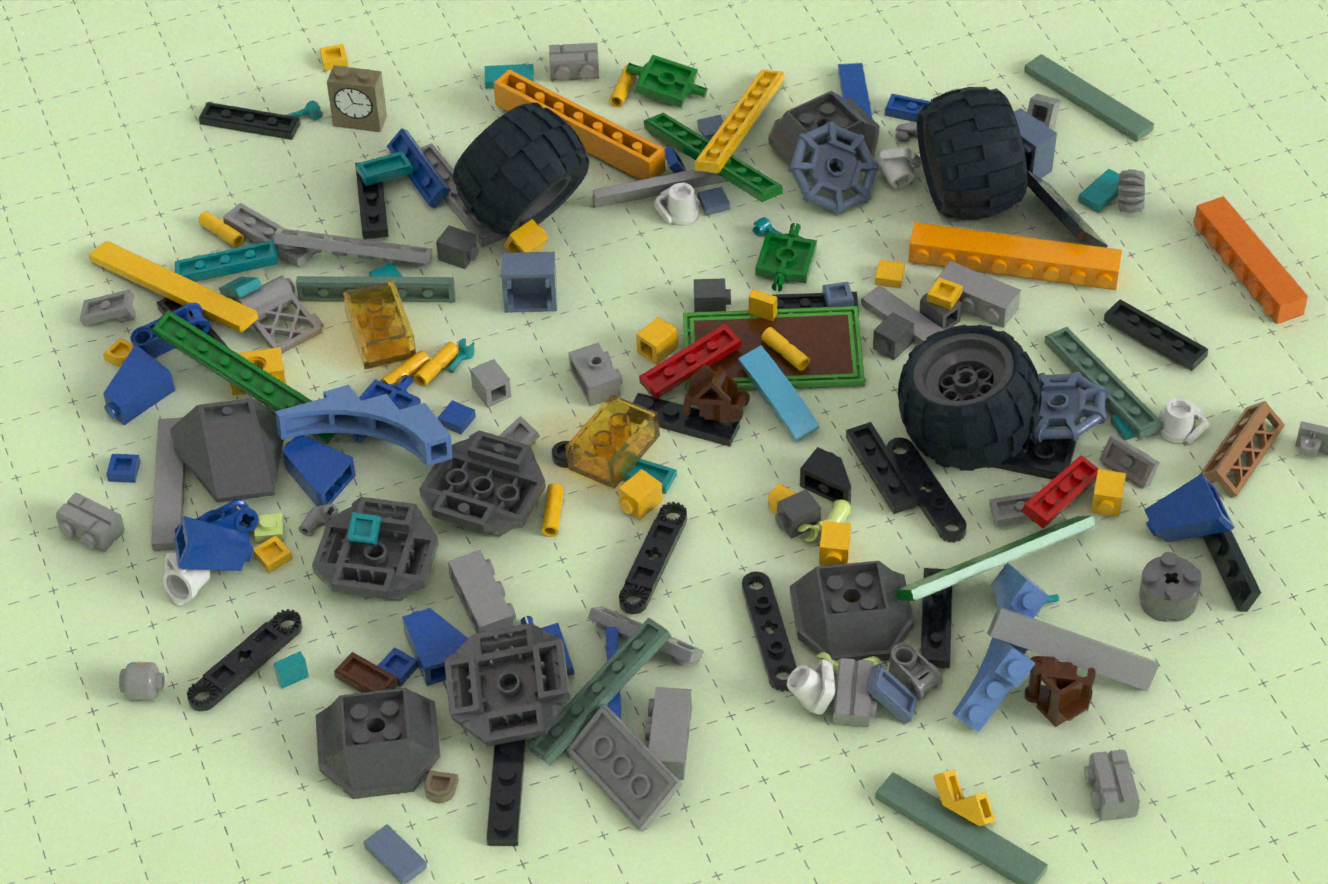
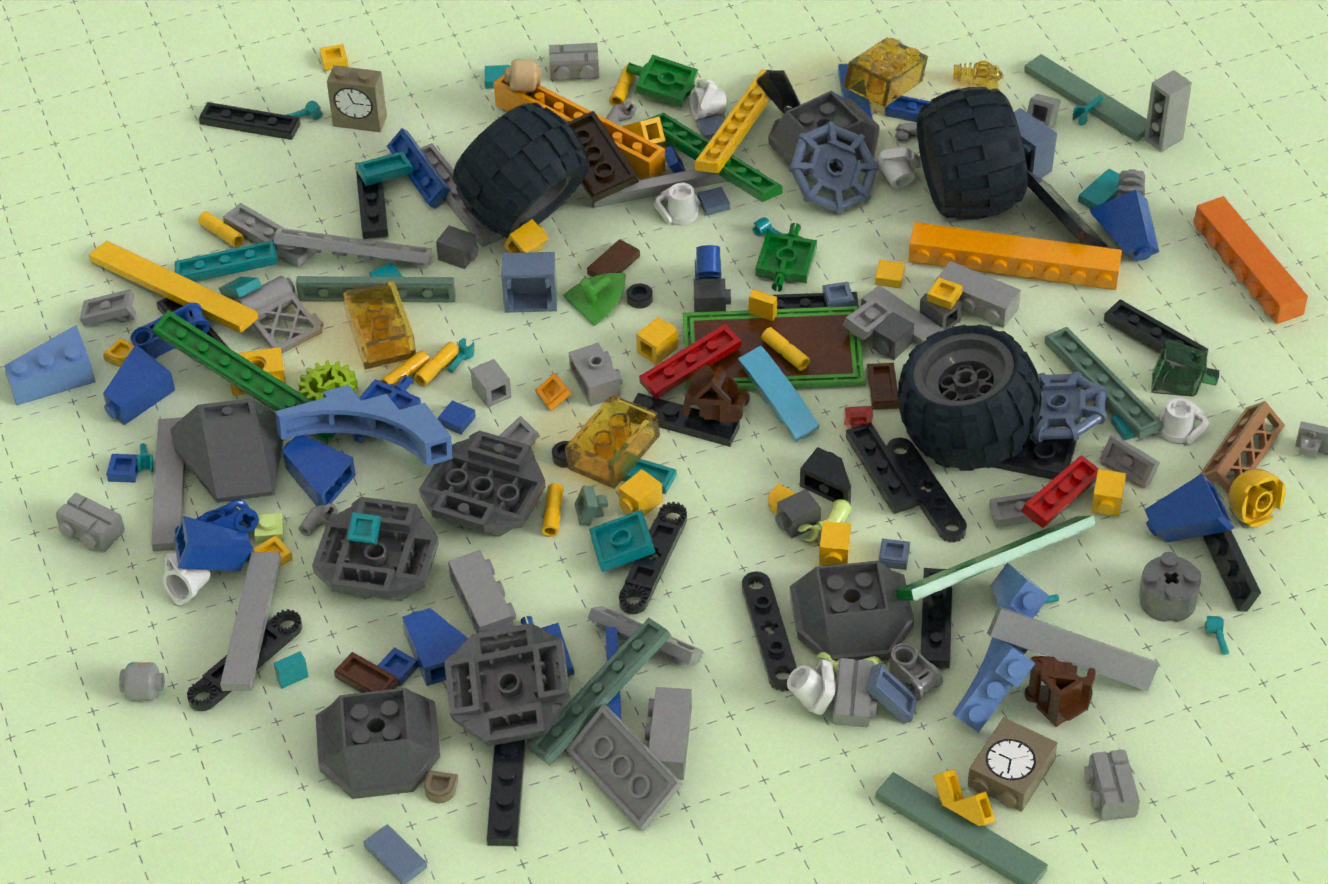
none -> medium blue wedge [3,325,95,405]
none -> teal hand [136,443,154,473]
none -> light grey tile [220,552,281,691]
none -> lime gear [298,360,358,401]
none -> tan head [505,59,541,92]
none -> light orange tile [535,373,572,411]
none -> bright green shield [563,273,626,326]
none -> dark brown tile [567,110,639,203]
none -> sand green tile [574,485,608,526]
none -> reddish brown tile [587,239,640,277]
none -> teal tile [589,510,656,573]
none -> light grey arm [606,101,636,124]
none -> yellow brick [622,117,665,144]
none -> black tile [626,283,653,309]
none -> white piece [688,79,727,121]
none -> blue piece [695,245,721,279]
none -> black piece [756,70,801,114]
none -> light grey hinge [842,298,895,340]
none -> clear red plate [843,406,873,428]
none -> clear yellow brick [844,37,928,107]
none -> reddish brown tile [867,363,899,410]
none -> sand blue tile [878,538,910,570]
none -> clear yellow piece [953,61,1003,91]
none -> dark tan brick [968,717,1058,812]
none -> teal hand [1073,95,1103,126]
none -> blue slope [1090,189,1159,262]
none -> light grey brick [1144,70,1192,152]
none -> clear green torso [1151,339,1220,397]
none -> teal hand [1205,616,1229,655]
none -> yellow cylinder [1228,469,1286,527]

